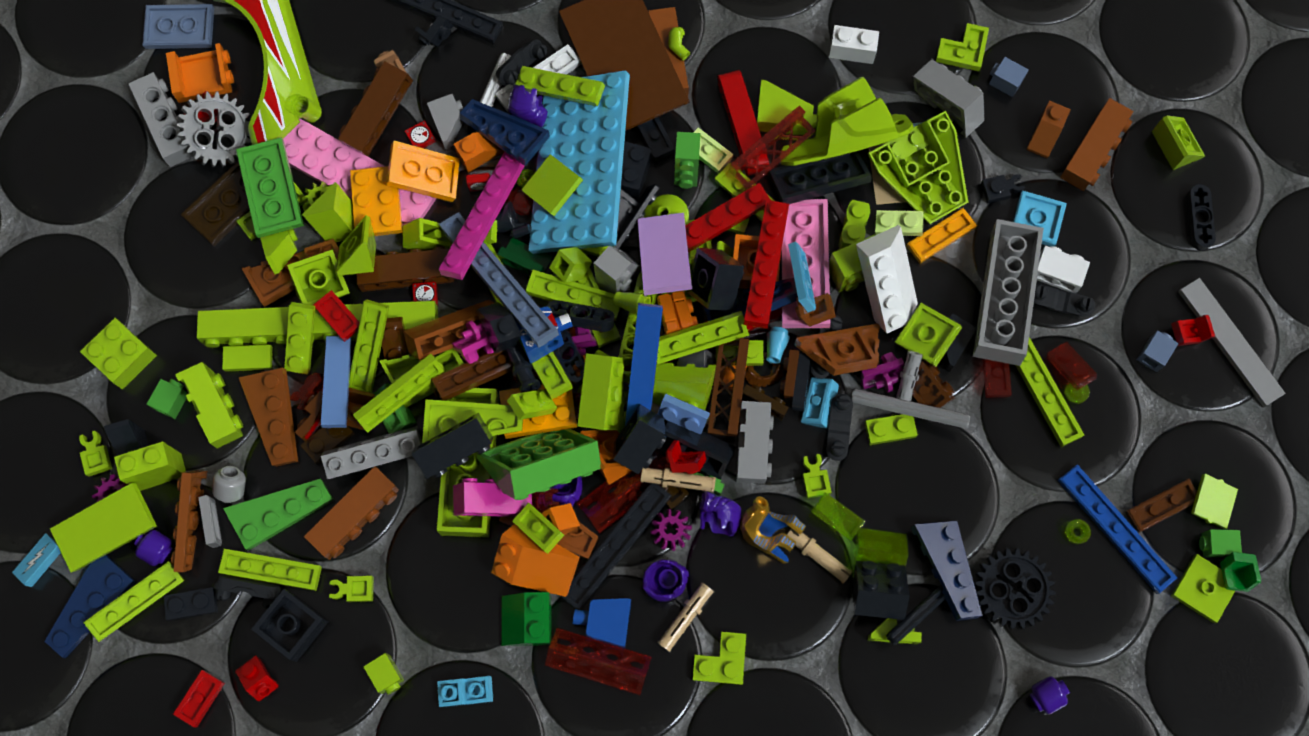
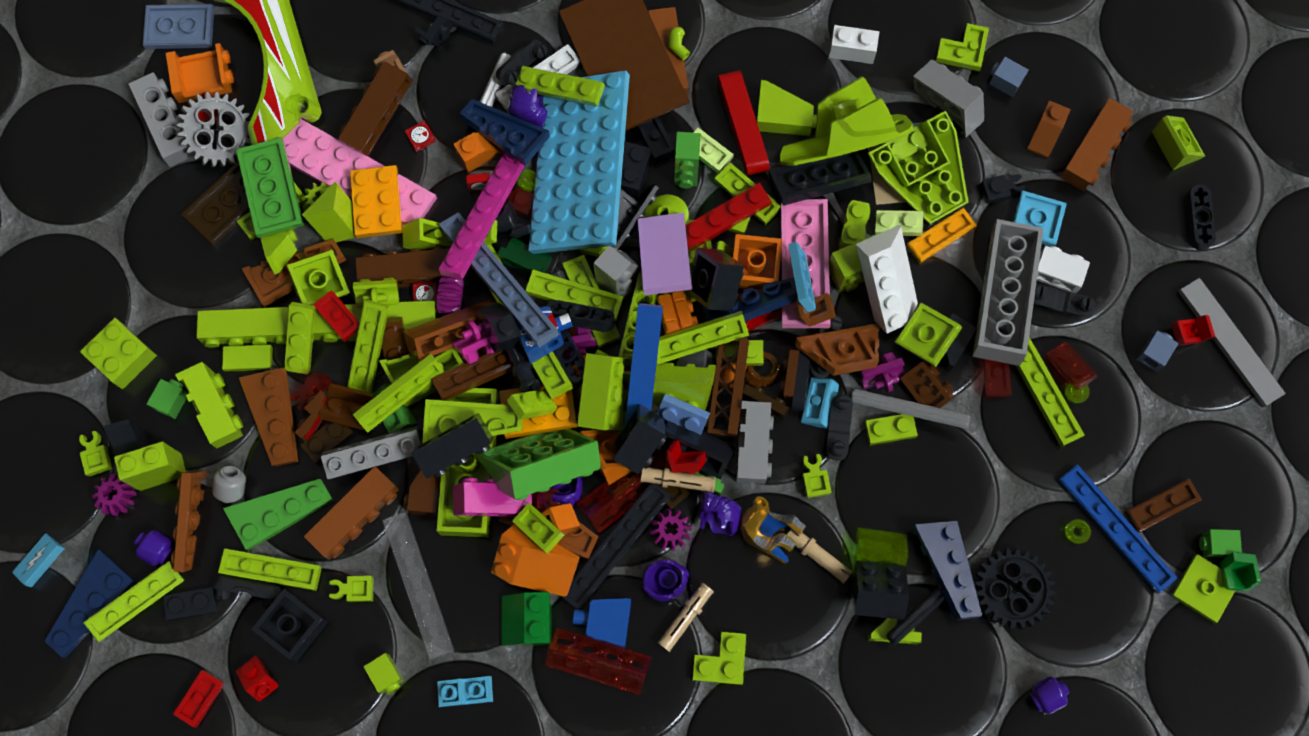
lime tile [50,483,157,573] -> none
light grey tile [198,495,222,548] -> none
medium blue tile [321,336,352,428] -> none
lime slope [336,215,376,275] -> none
light orange plate [386,141,460,202] -> none
light grey slope [427,93,463,151] -> none
lime tile [522,154,583,216] -> none
lime brick [549,247,592,283] -> none
lime cone [613,291,651,315] -> none
clear red fence [729,105,816,190] -> none
red plate [744,200,789,329] -> none
medium azure cone [767,327,790,364] -> none
clear neon green plate [811,492,865,541] -> none
light grey pin [896,351,923,401] -> none
lime piece [1191,474,1238,529] -> none
none -> lime hips [353,277,399,306]
none -> clear plate [382,512,455,660]
none -> reddish brown slope [404,470,441,516]
none -> magenta gear [436,276,464,315]

